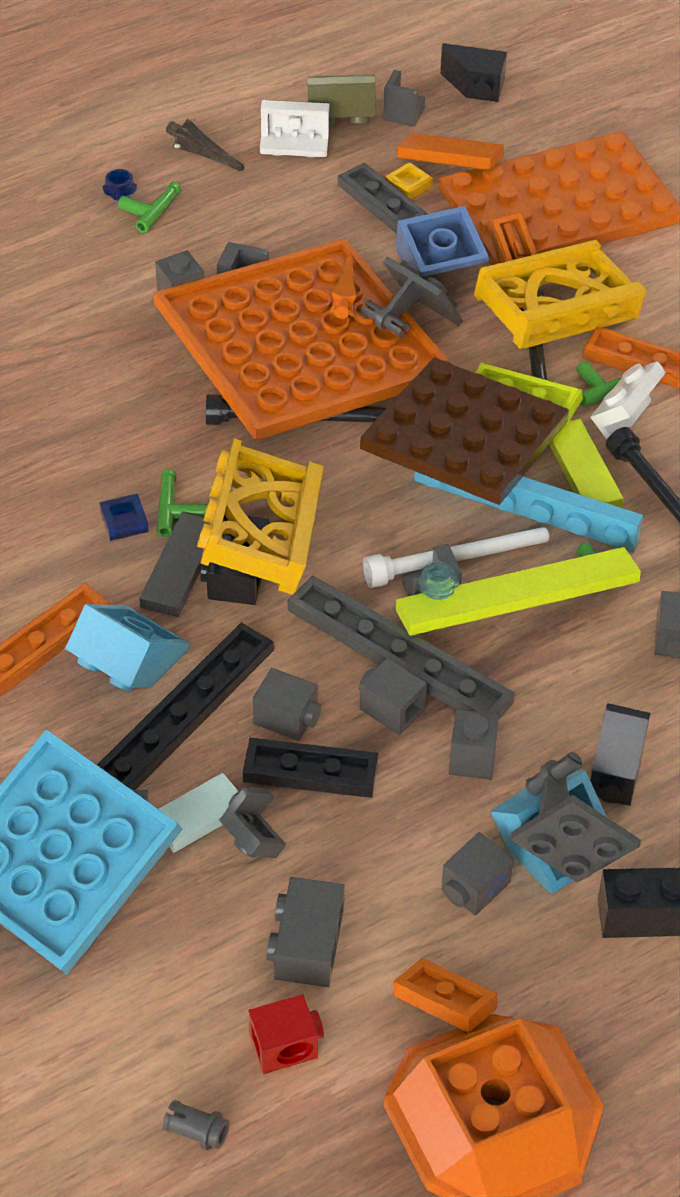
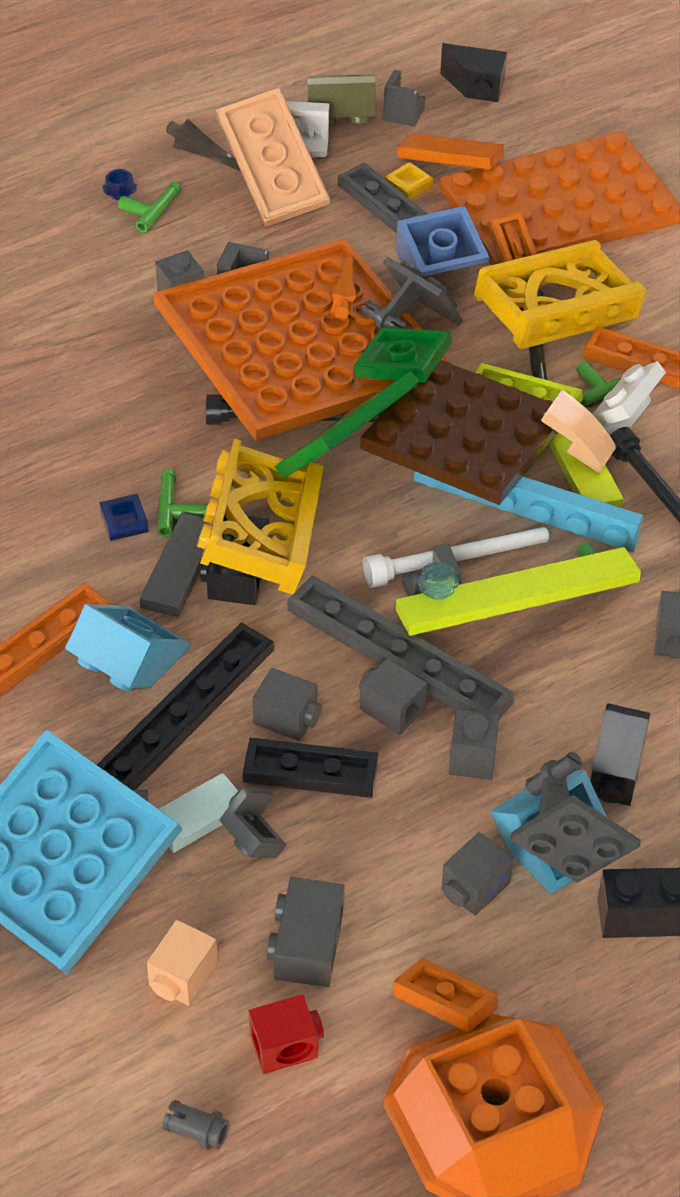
none -> light nougat brick [147,919,218,1006]
none -> light nougat tile [216,87,330,227]
none -> green tile [274,371,419,478]
none -> green tile [353,327,452,383]
none -> light nougat slope [541,390,616,473]

